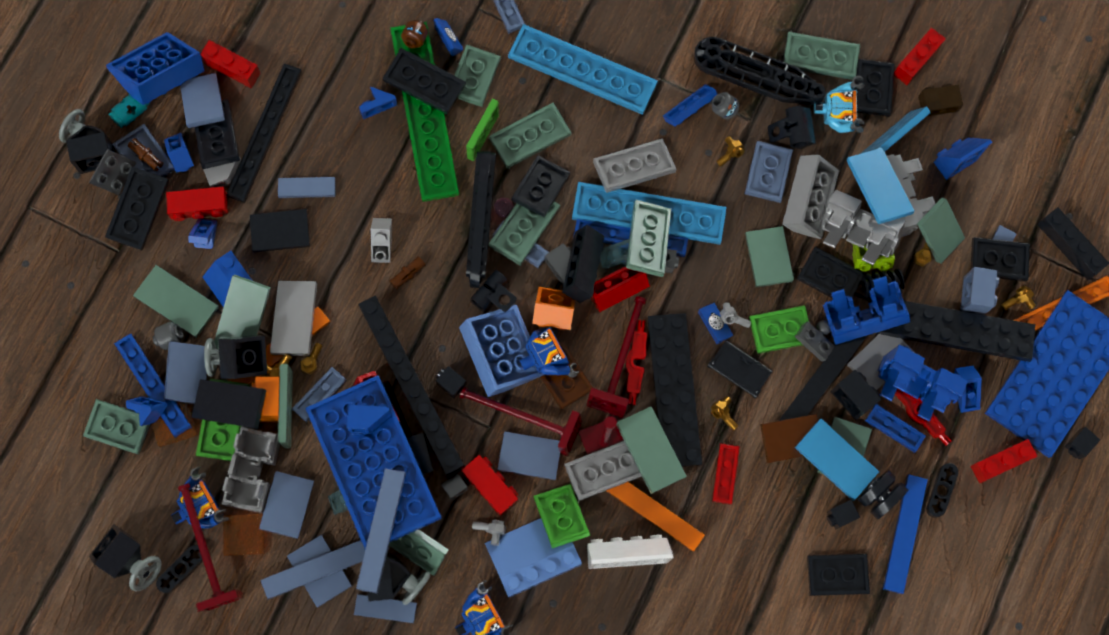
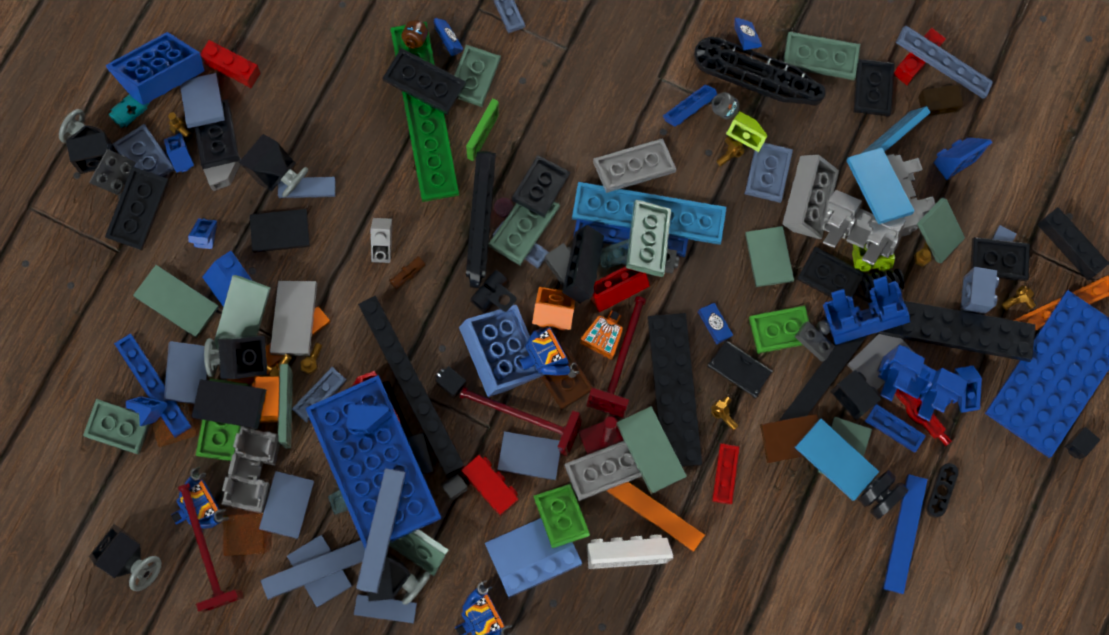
reddish brown pin [128,138,163,171] -> none
dark grey head [152,322,183,350] -> none
black beam [156,545,203,593] -> none
red brick [166,186,228,221] -> none
black tile [226,63,302,203] -> none
blue slope [359,87,397,120] -> none
light grey piece [472,520,506,546] -> none
sand green tile [489,103,572,169] -> none
dark azure plate [508,24,658,115] -> none
red piece [625,320,647,406] -> none
light grey piece [720,302,751,328] -> none
black piece [768,106,816,150] -> none
black tile [807,554,870,596] -> none
torso [814,76,865,133] -> none
black brick [827,500,860,530] -> none
red brick [971,439,1038,484] -> none
none -> pearl gold piece [168,112,192,138]
none -> black piece [239,134,308,198]
none -> torso [580,311,623,360]
none -> lime slope [726,111,767,152]
none -> blue slope [734,18,762,50]
none -> sand blue tile [896,26,993,98]

